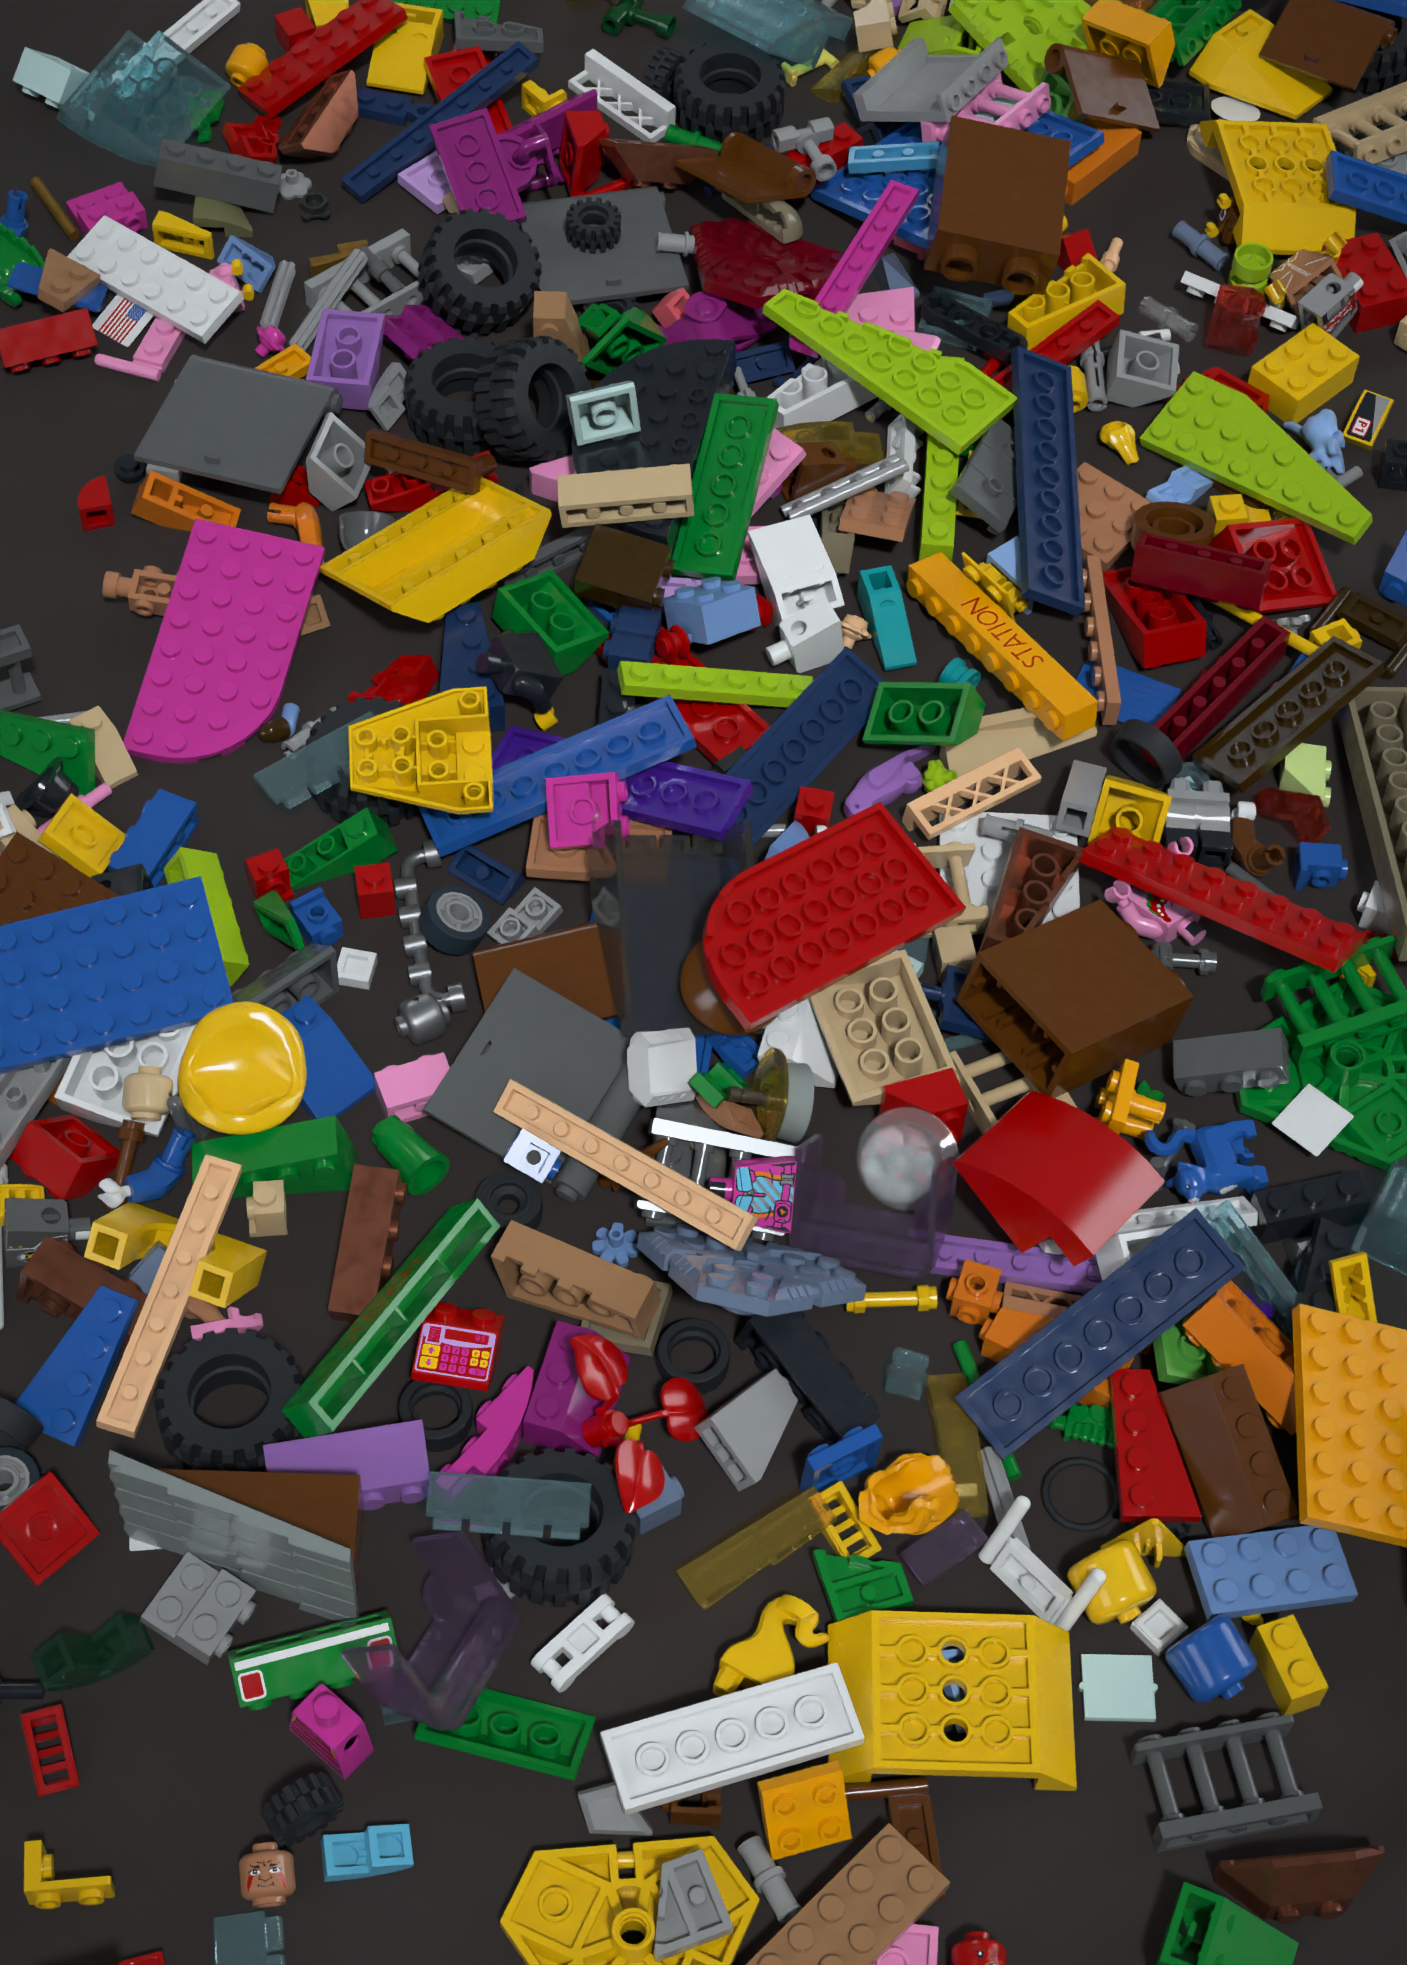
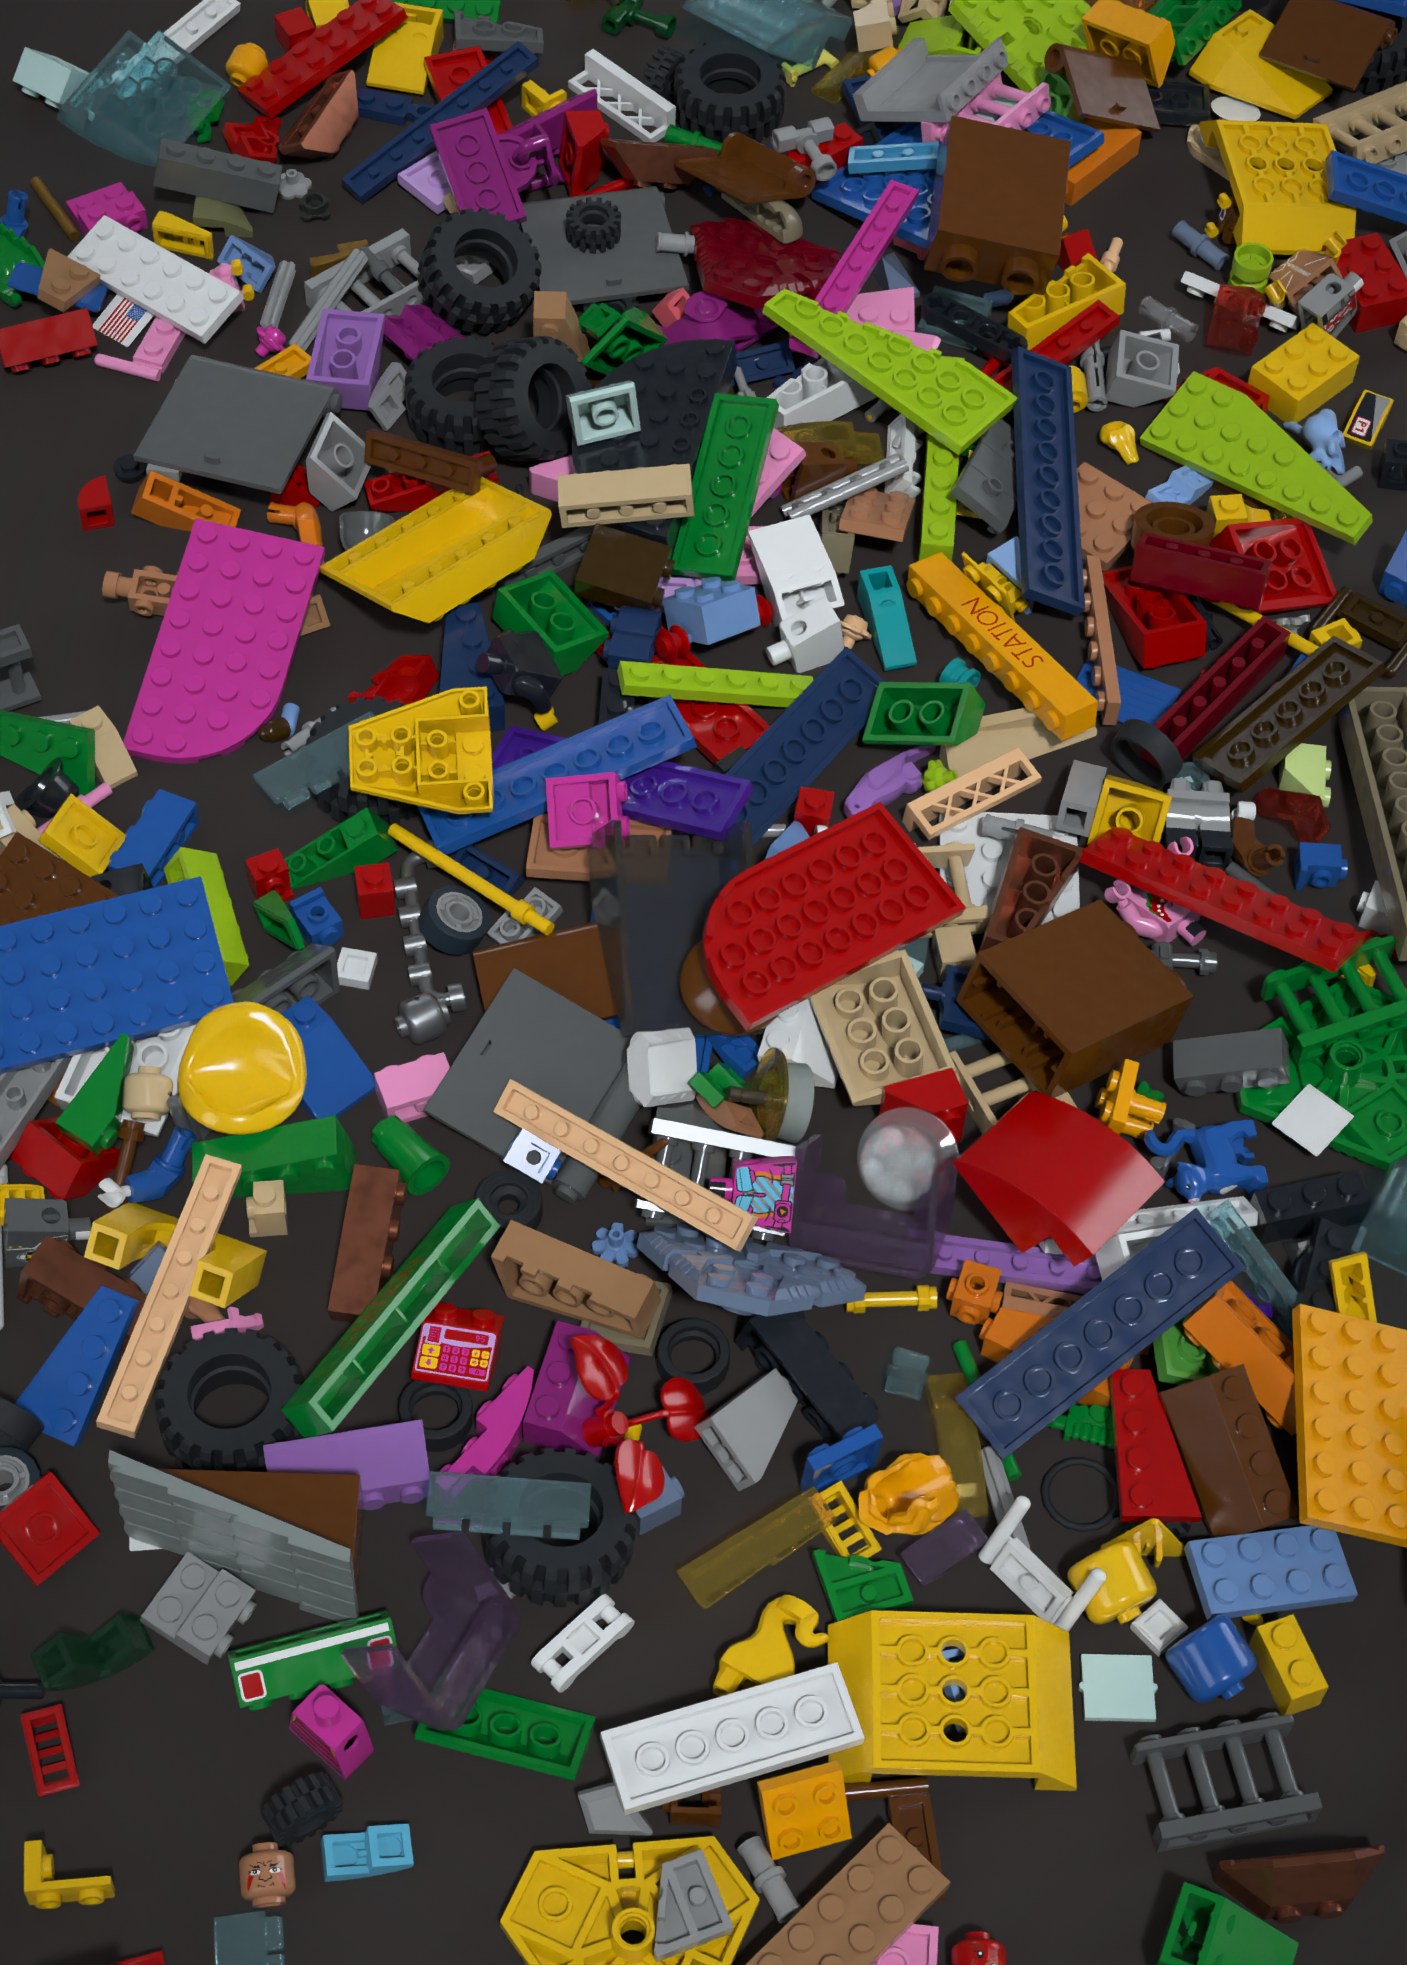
none -> green slope [56,1032,134,1156]
none -> yellow bar [388,823,555,936]

